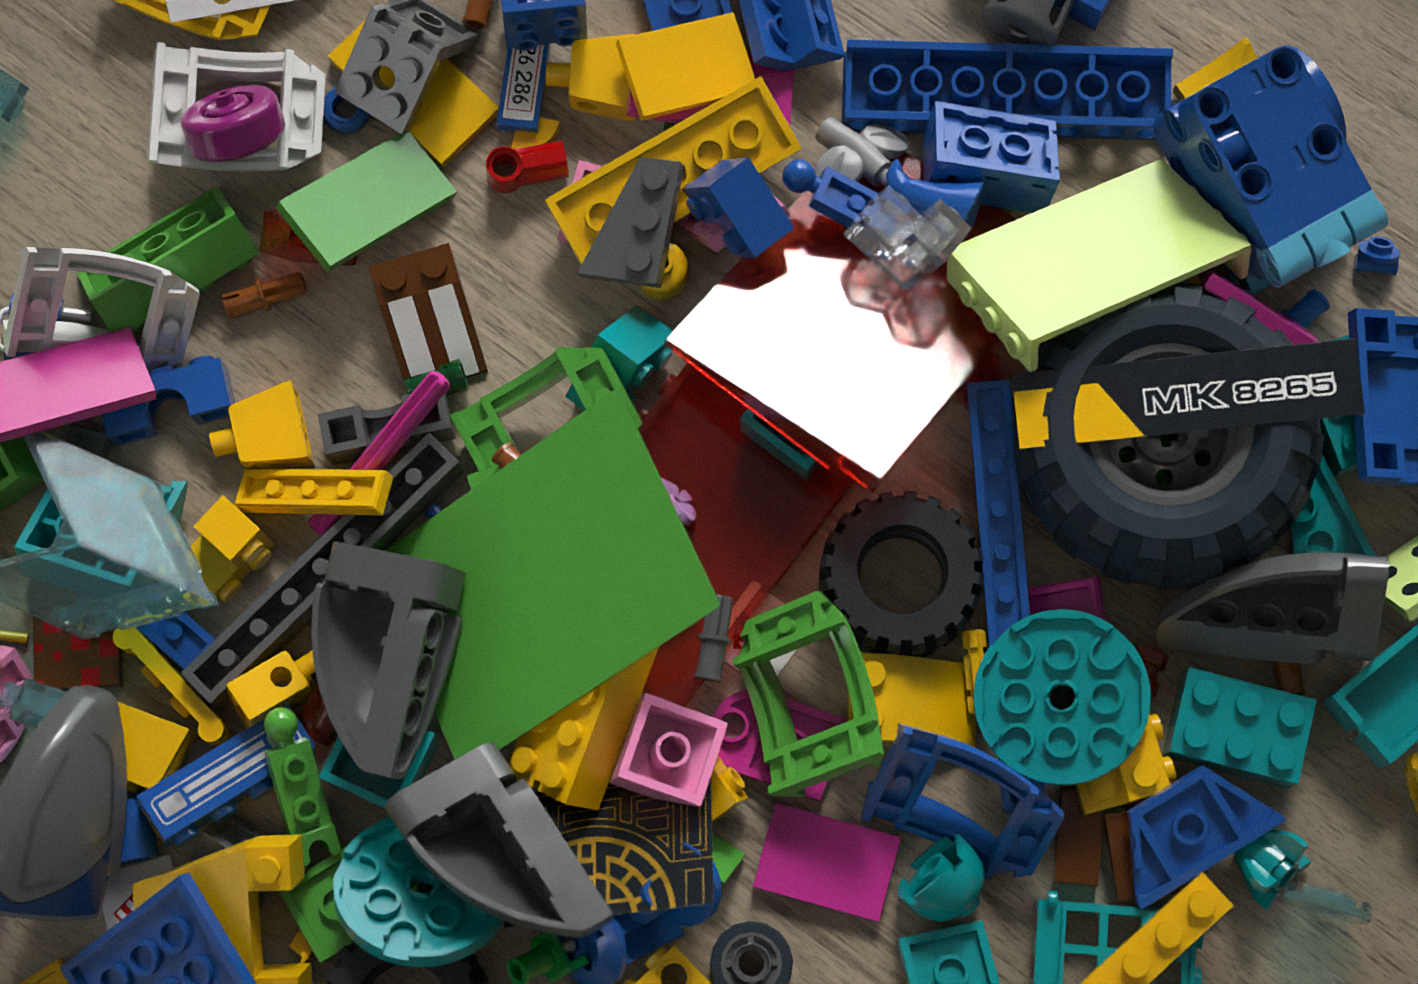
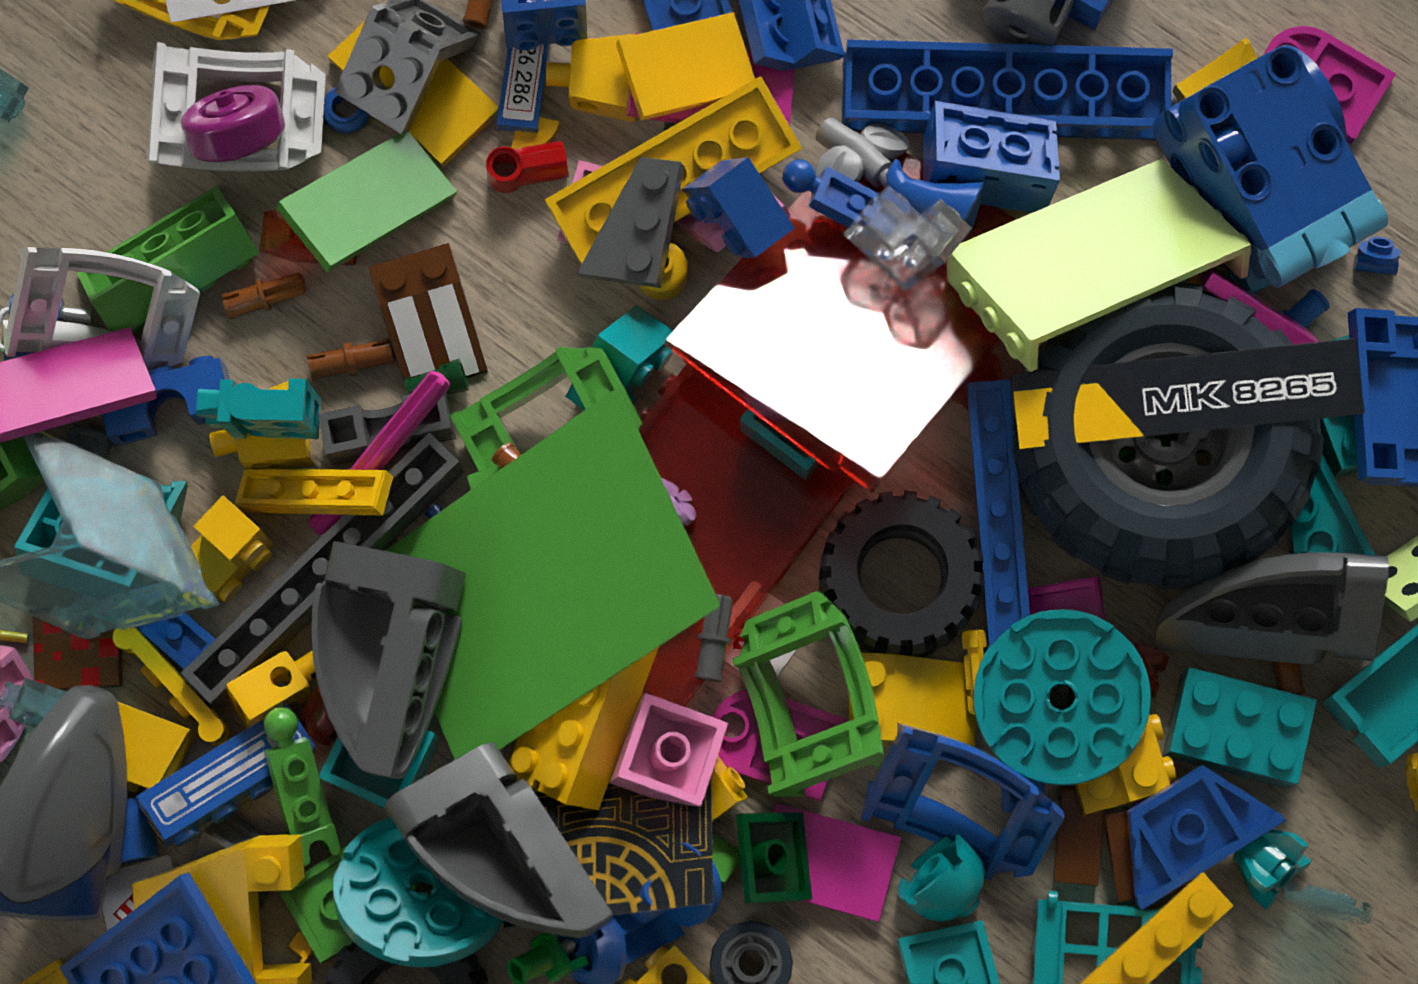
none -> teal hips [196,378,321,440]
none -> dark orange pin [307,337,394,381]
none -> dark green slope [735,812,813,907]
none -> dark pink tile [1264,26,1396,145]

